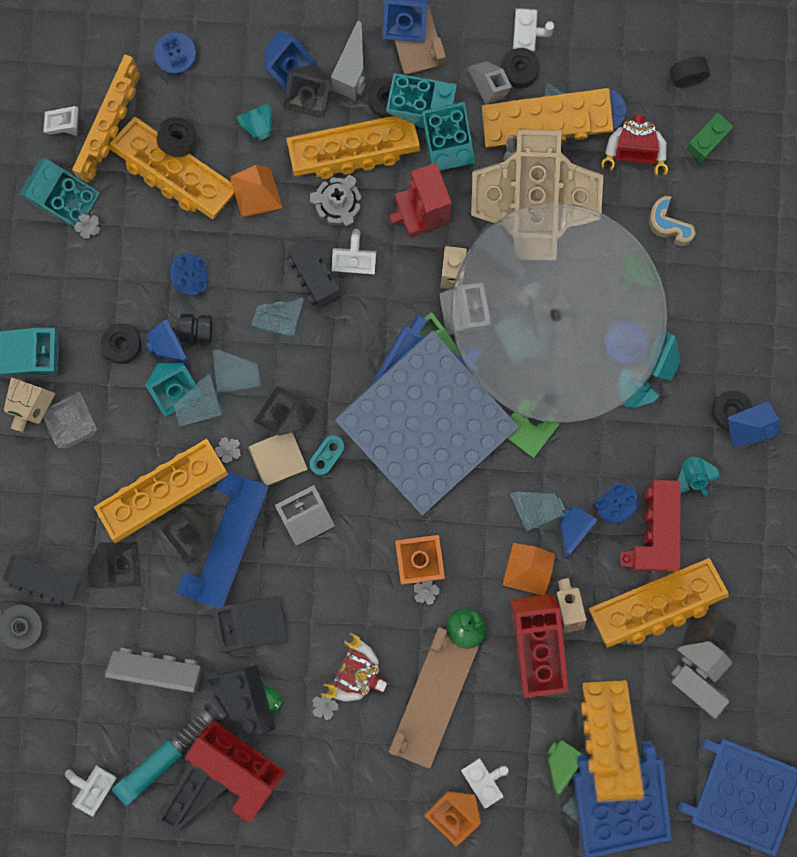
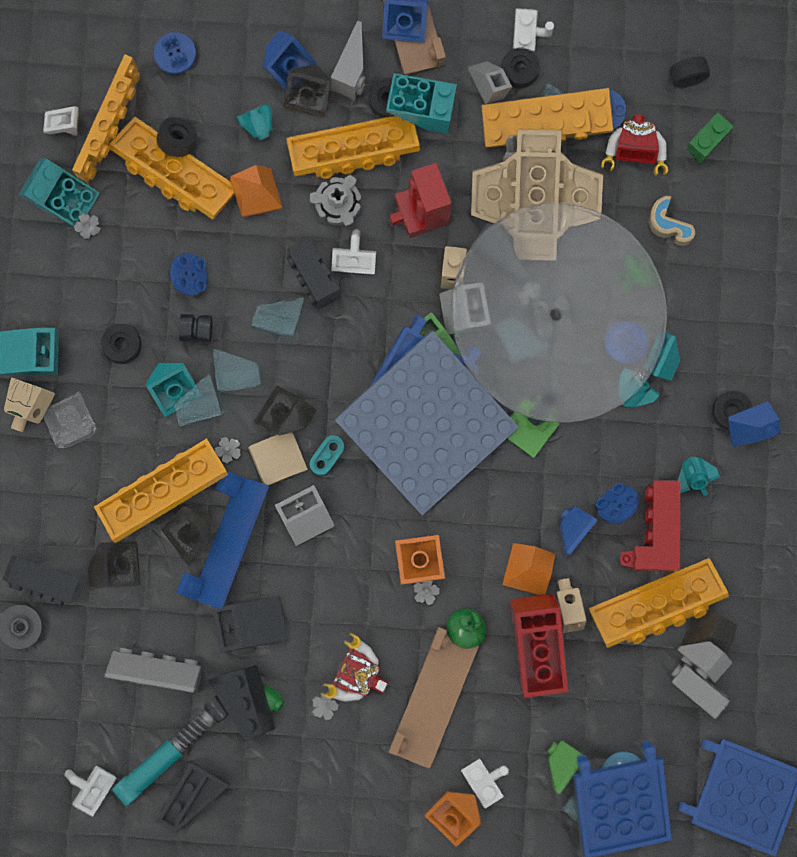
blue slope [145,319,190,367] -> none
red hinge [185,720,286,823] -> none
teal slope [422,102,475,171] -> none
clear light blue wing [510,491,567,532] -> none
light orange plate [581,680,644,802] -> none

